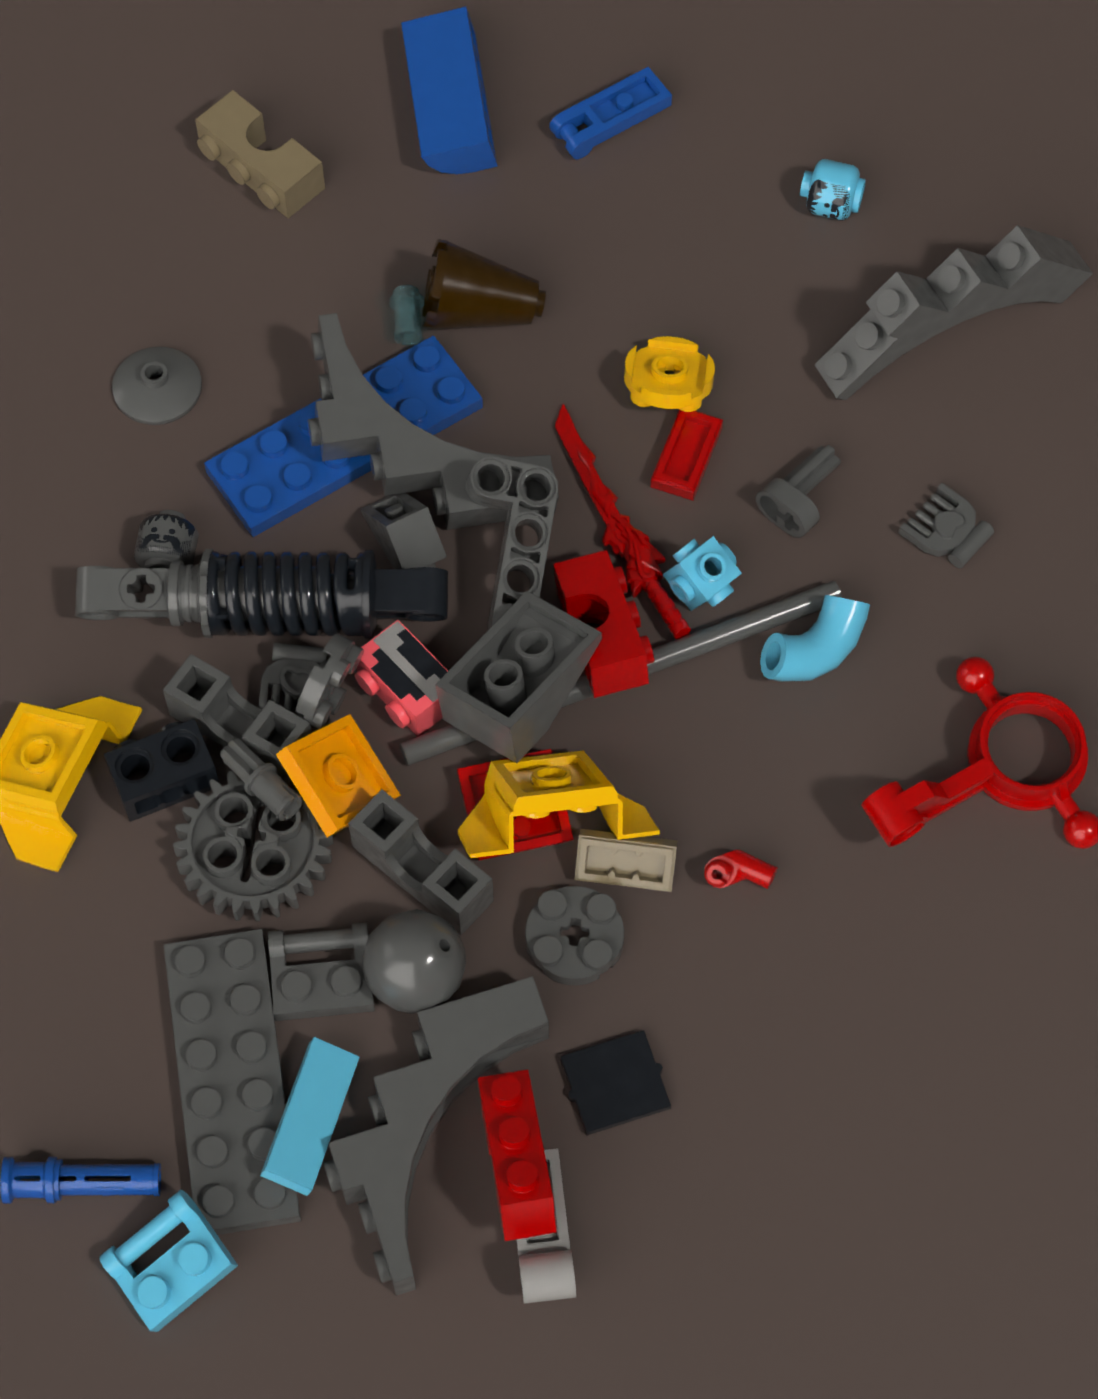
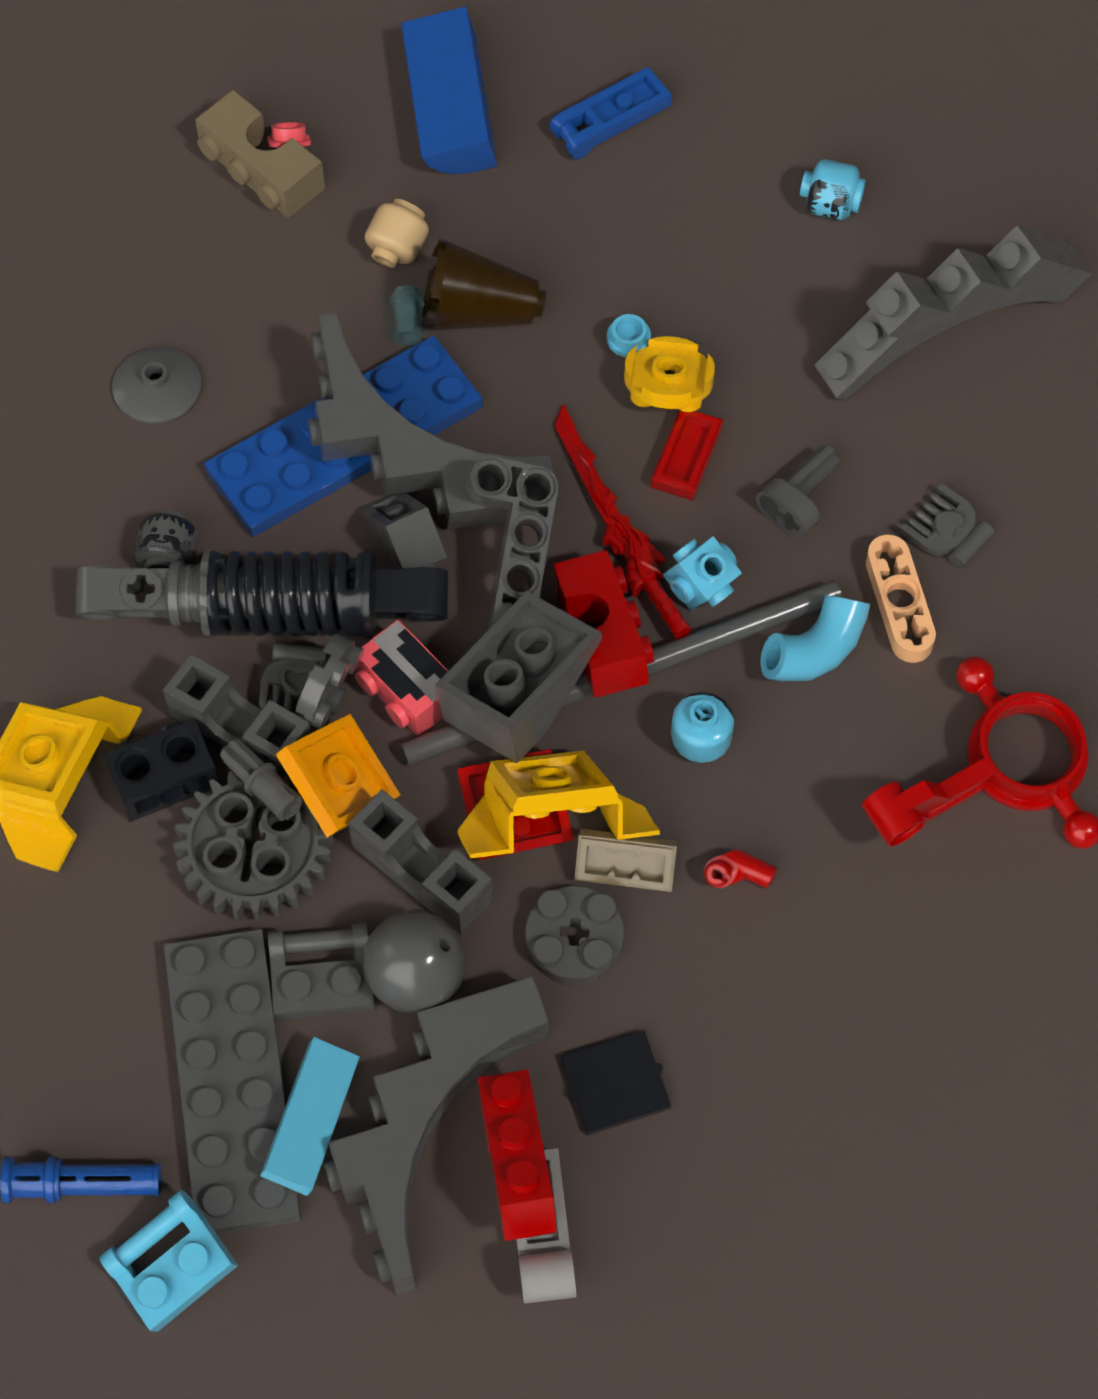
none -> coral plate [267,122,311,148]
none -> tan head [365,199,429,268]
none -> medium azure plate [607,314,651,357]
none -> medium azure head [671,692,735,763]
none -> light nougat beam [866,535,936,663]

